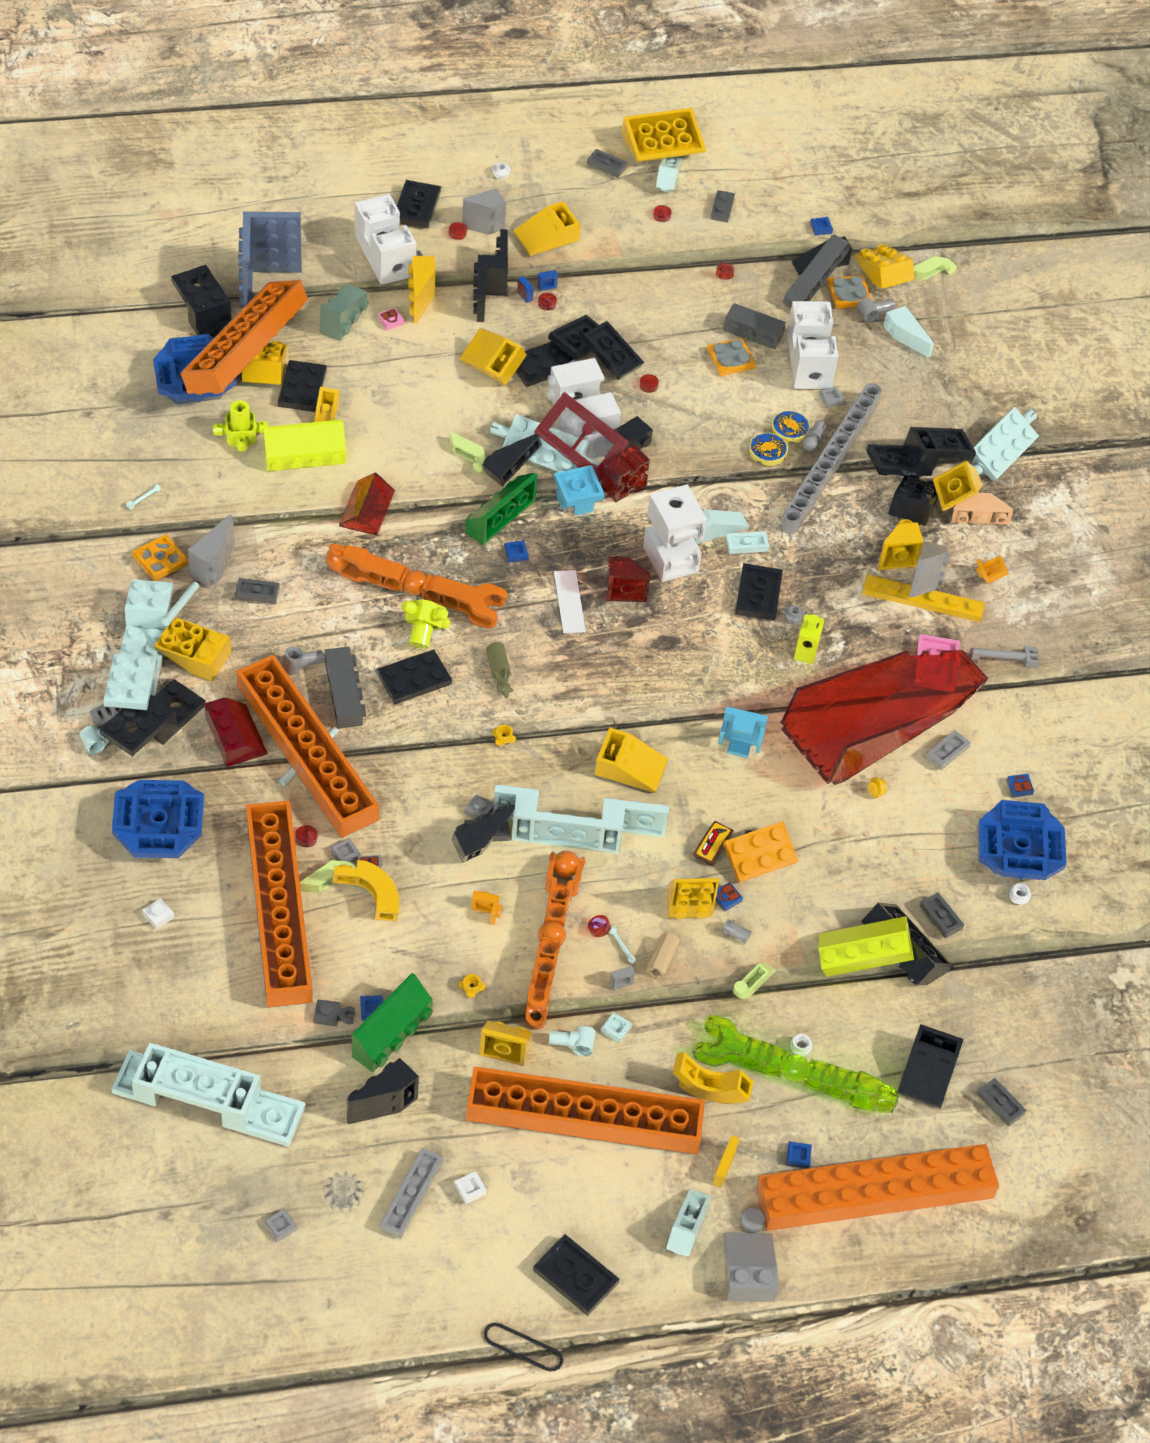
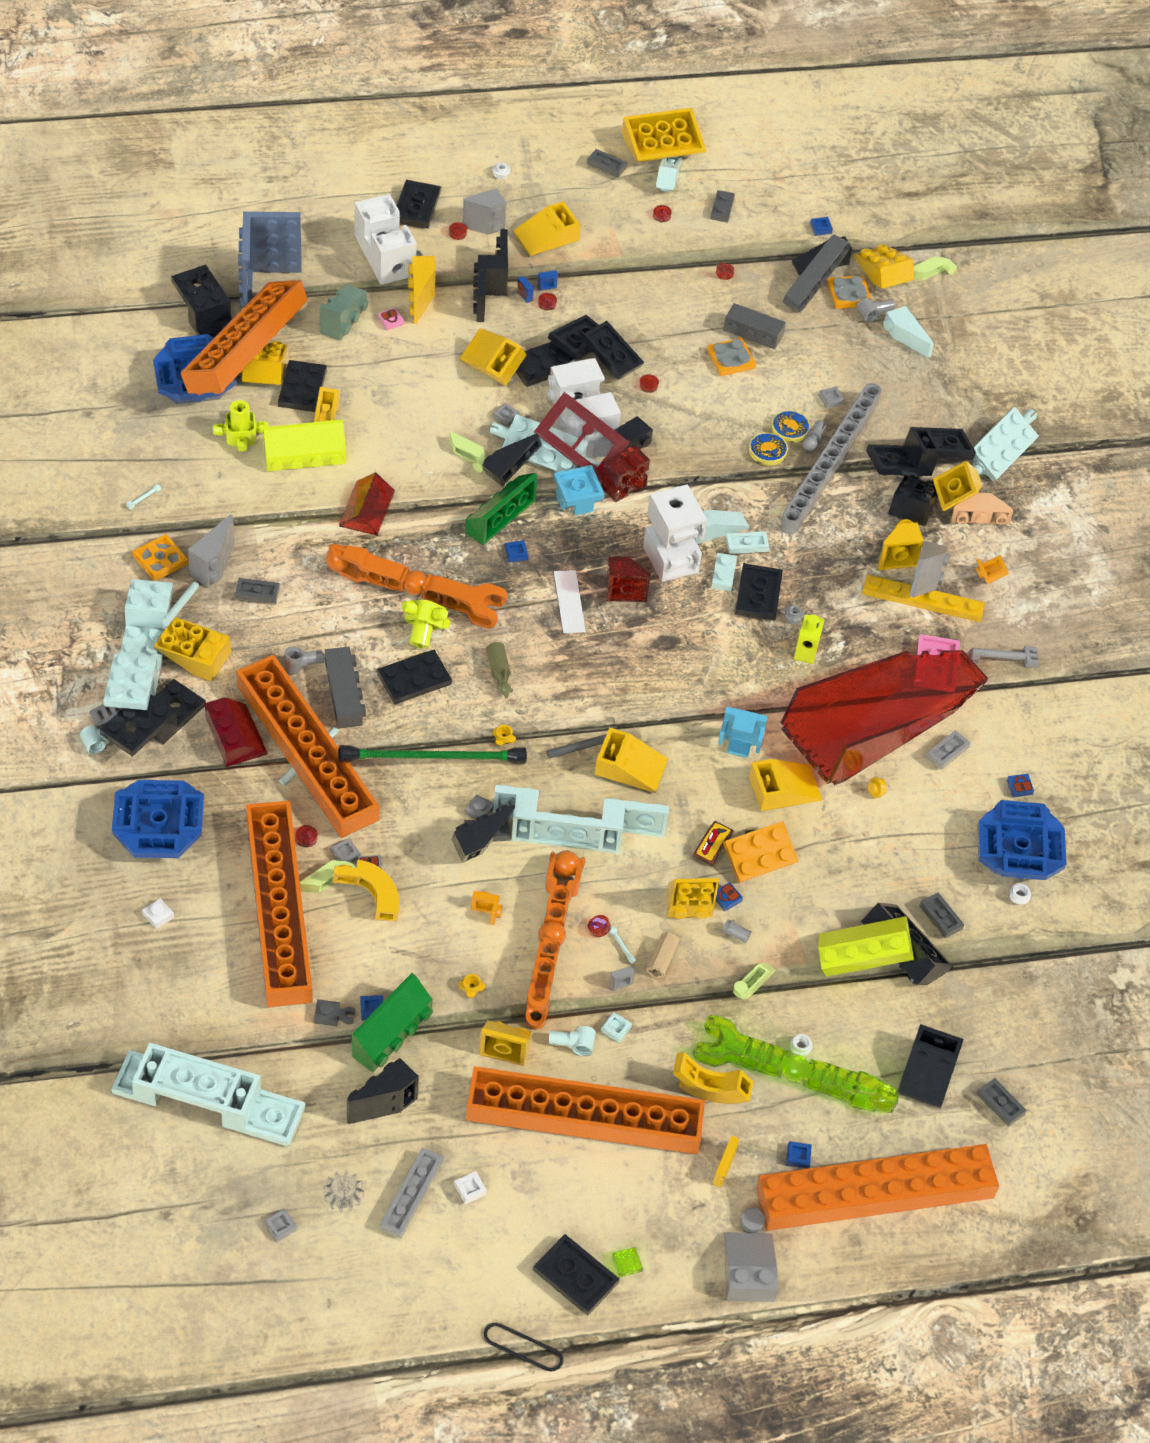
light aqua slope [666,1188,712,1257] -> none
white piece [787,301,838,389] -> none
none -> green hose [338,745,527,764]
none -> light grey tile [493,403,520,427]
none -> dark grey bar [547,734,607,759]
none -> clear neon green tile [612,1247,643,1278]
none -> light aqua plate [711,553,737,592]
none -> yellow slope [749,759,822,811]

